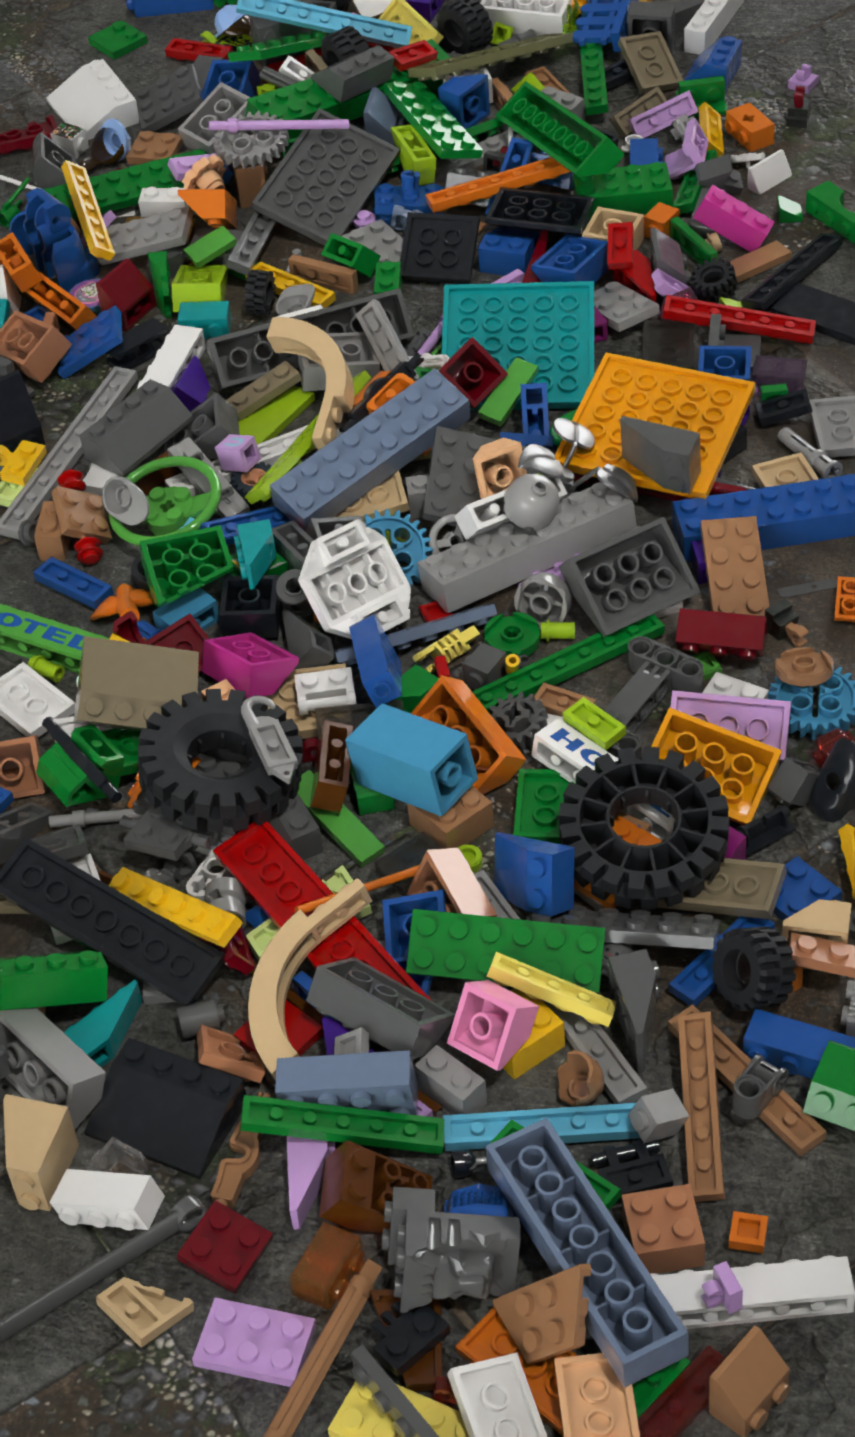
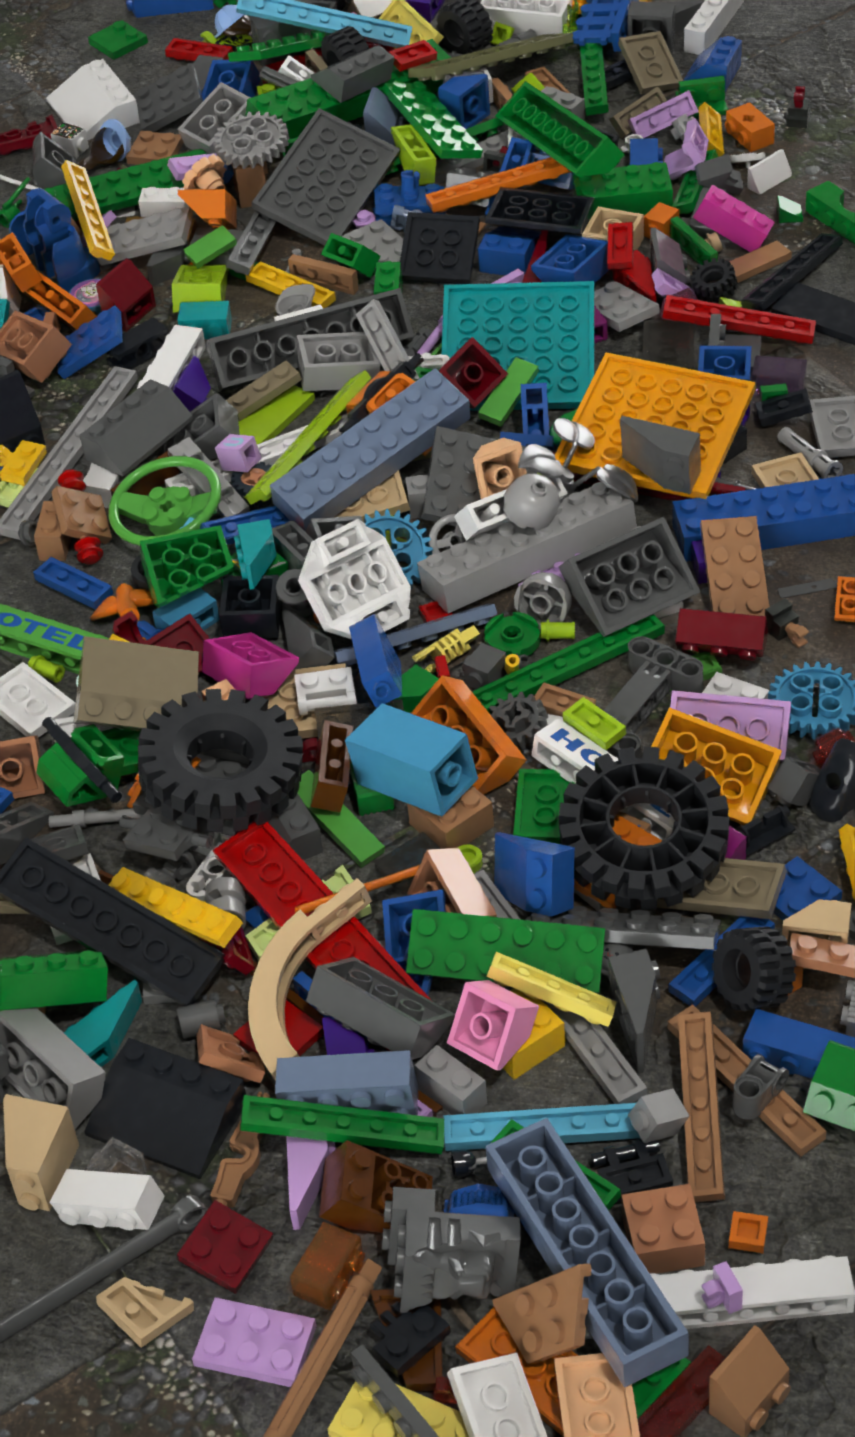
light grey cap [102,476,150,525] -> none
green slope [147,251,173,319] -> none
lavender bar [208,118,349,133] -> none
light grey plate [241,696,298,784] -> none
black tyre [244,270,276,315] -> none
tan arch [266,317,354,451] -> none
light grey plate [334,1027,369,1055] -> none
medium nougat hair [557,1050,604,1107] -> none
medium nougat tile [775,647,834,687] -> none
lavender tile [788,64,819,94] -> none

